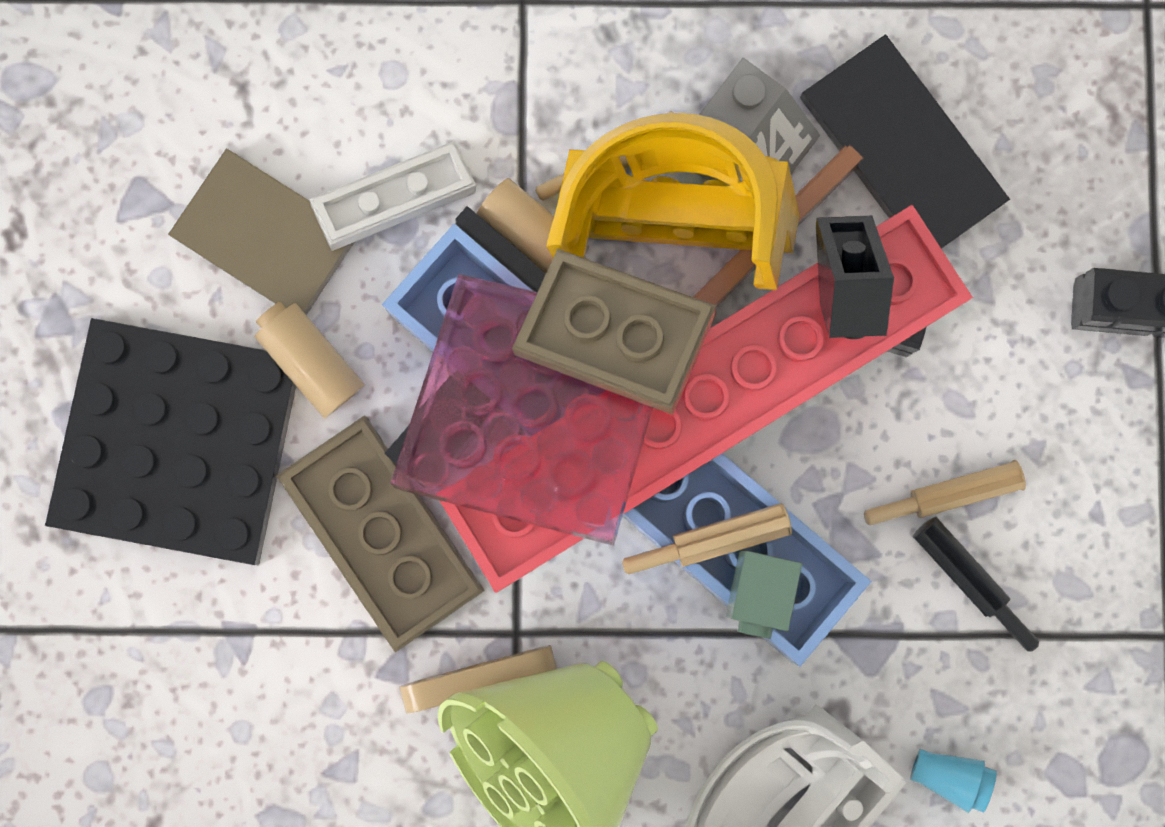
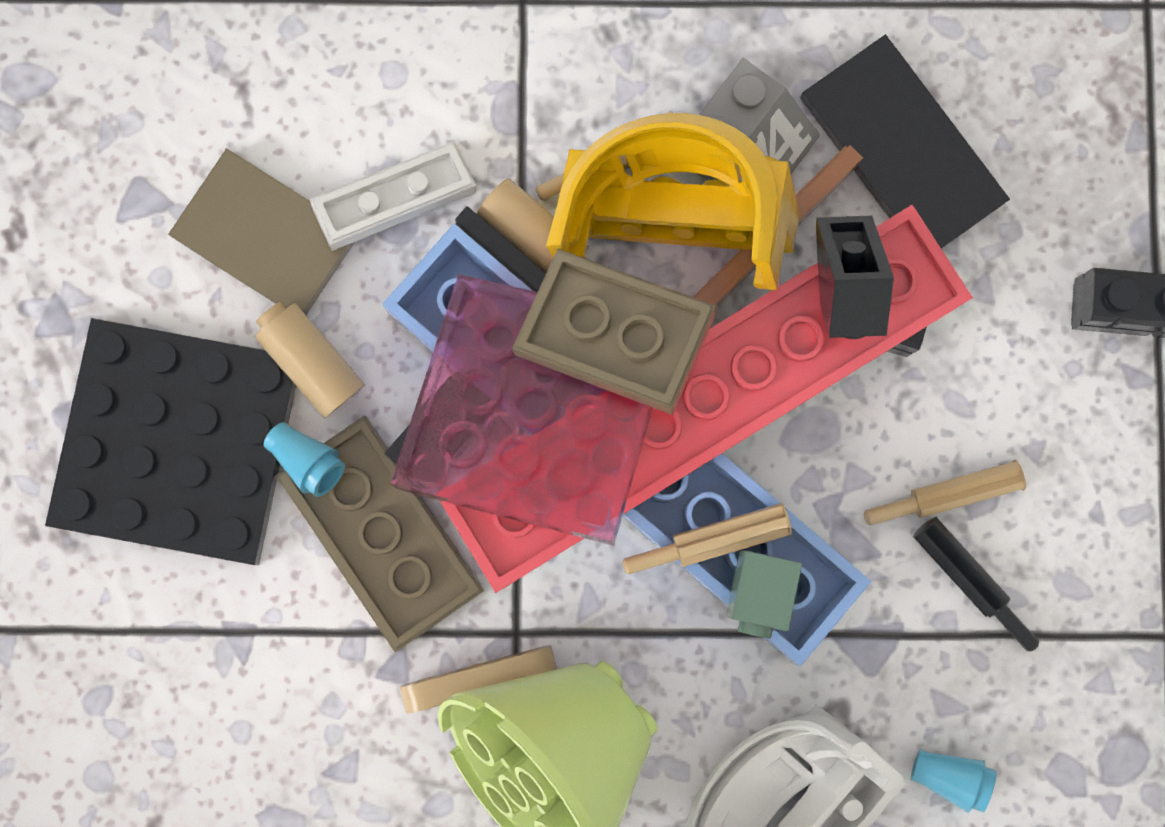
none -> medium azure cone [264,422,345,497]

